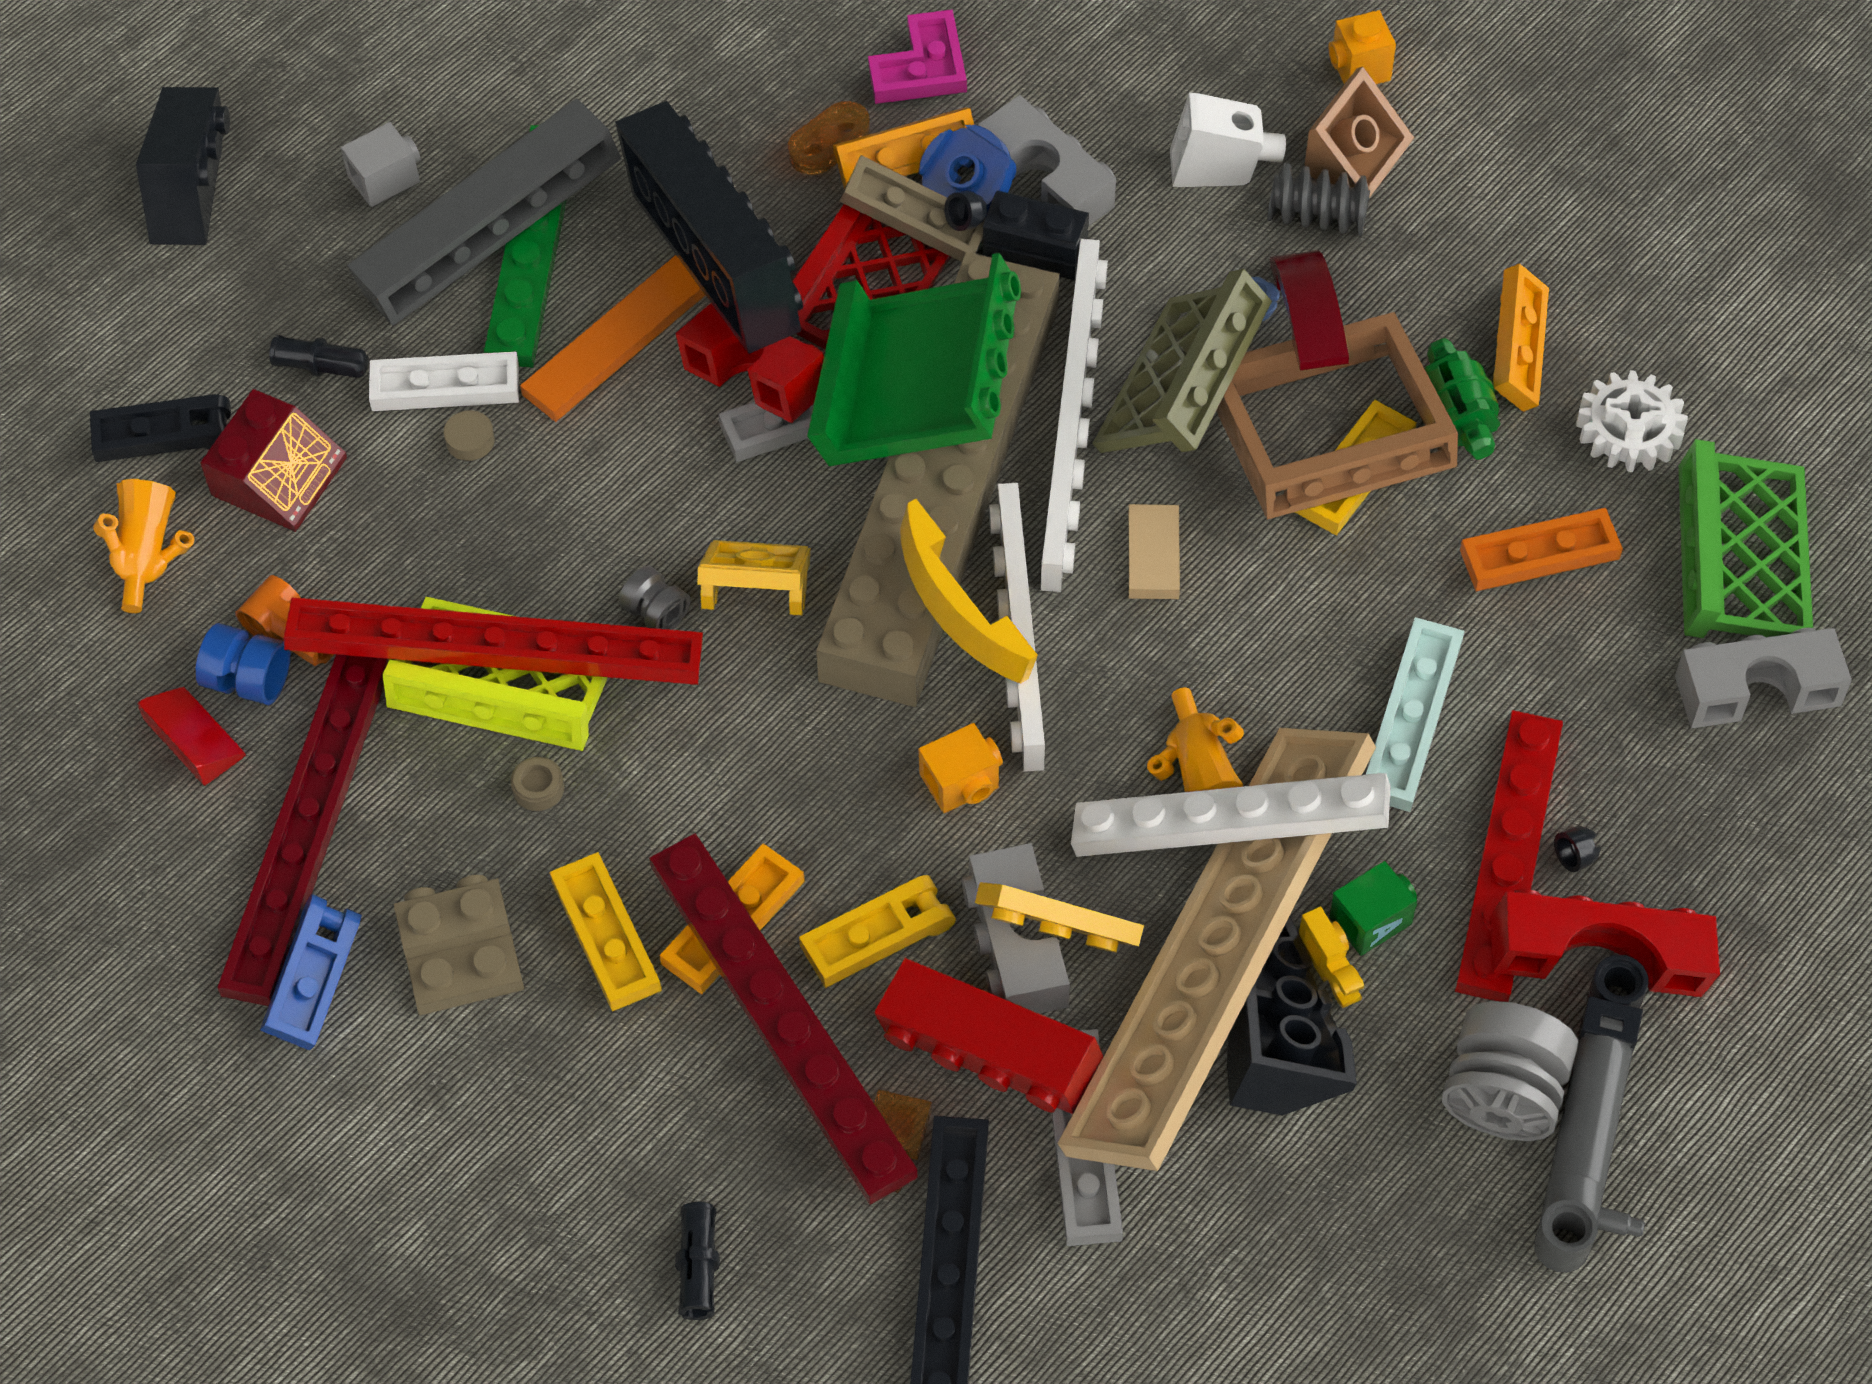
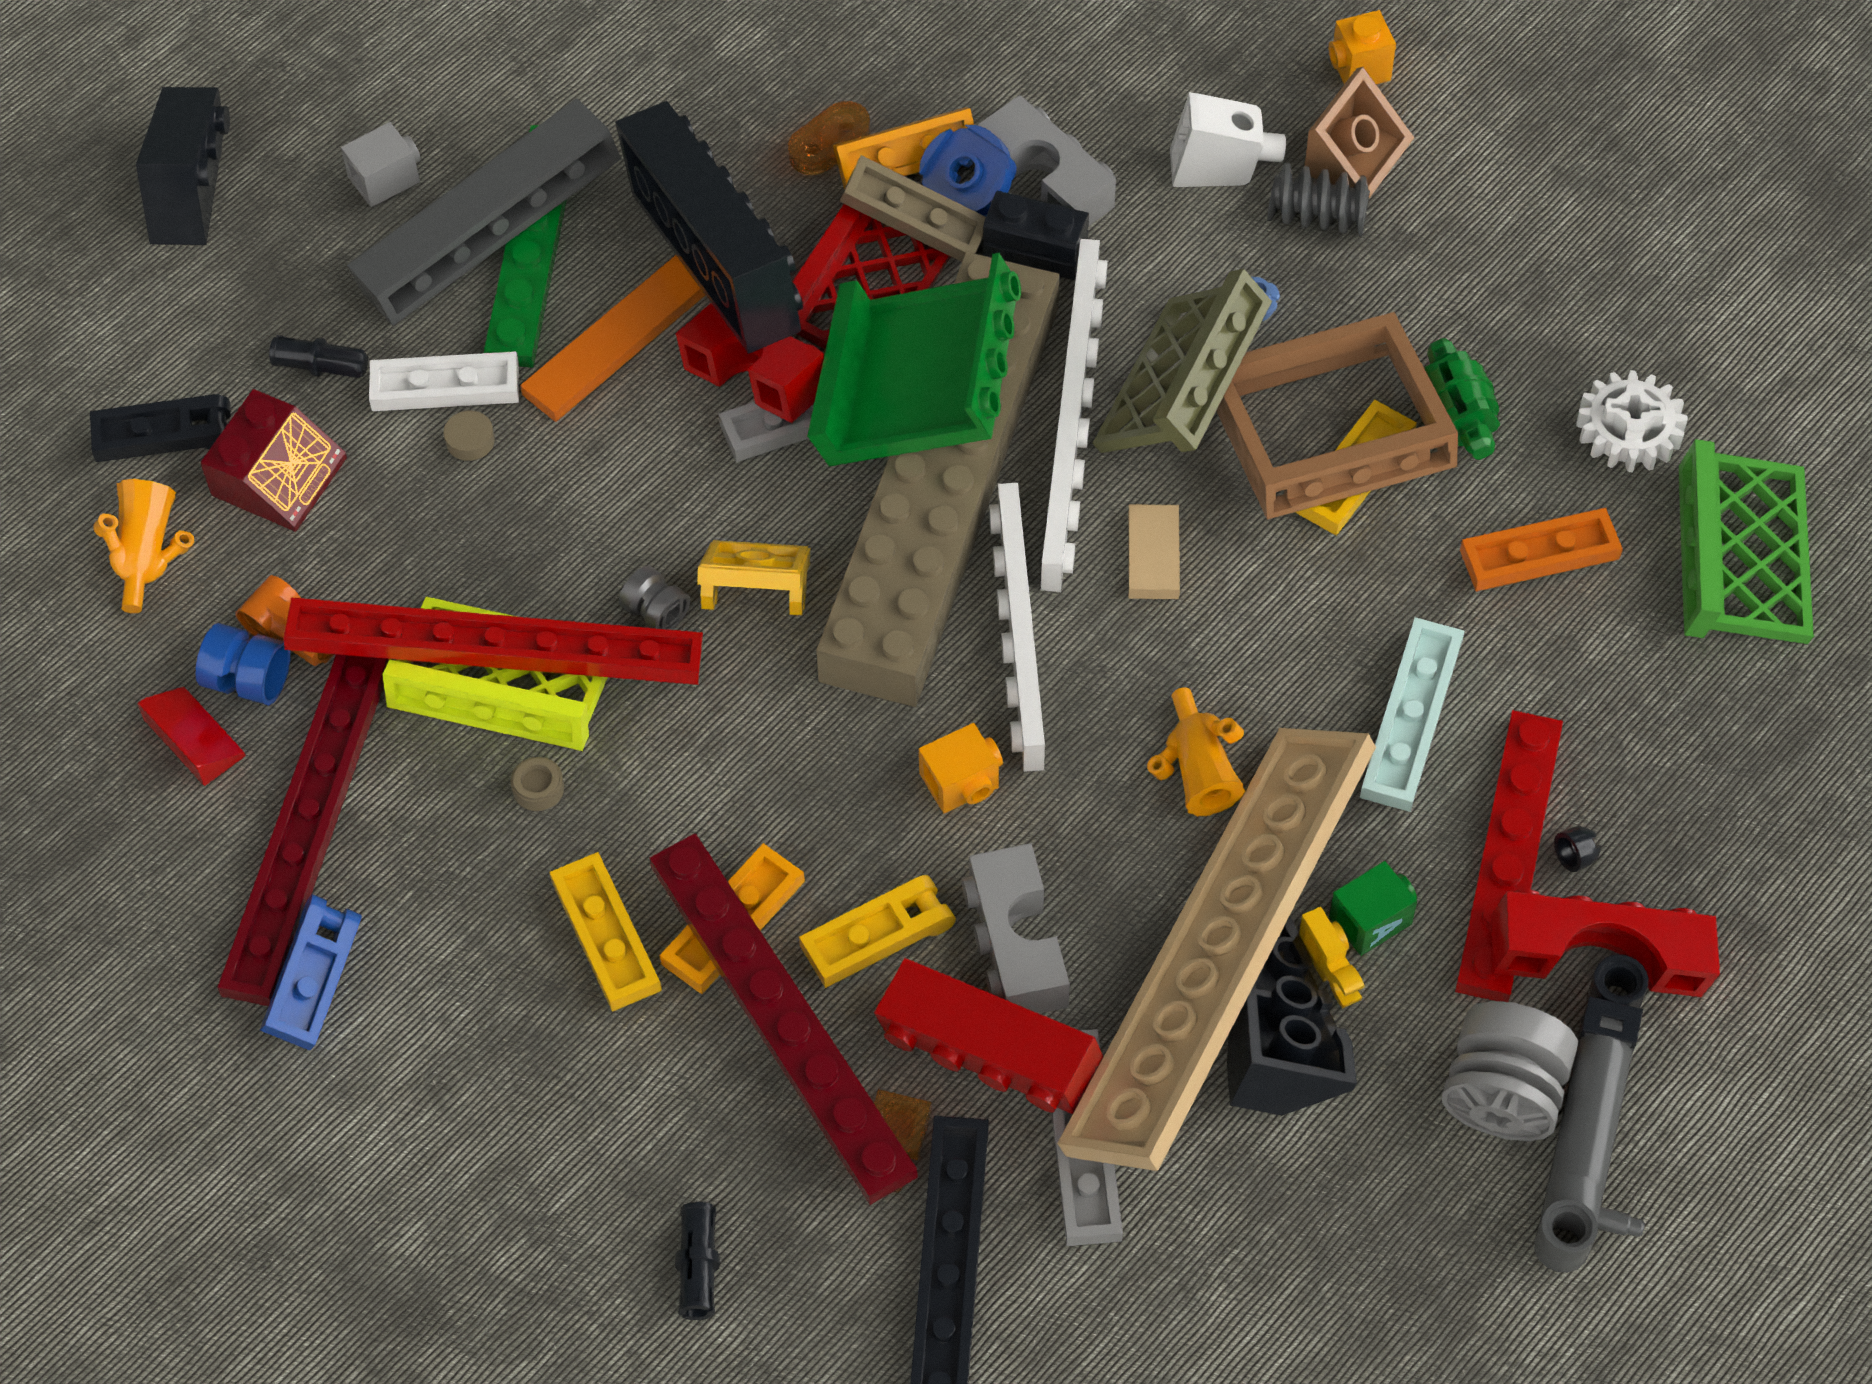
dark tan plate [393,875,525,1016] -> none
dark pink plate [868,9,967,104] -> none
yellow slope [900,499,1038,684] -> none
black hinge [944,191,987,231] -> none
yellow plate [975,882,1144,953] -> none
white plate [1071,773,1391,857] -> none
dark red slope [1270,250,1349,371] -> none
light orange plate [1493,263,1549,412] -> none
light grey arch [1675,628,1852,729] -> none

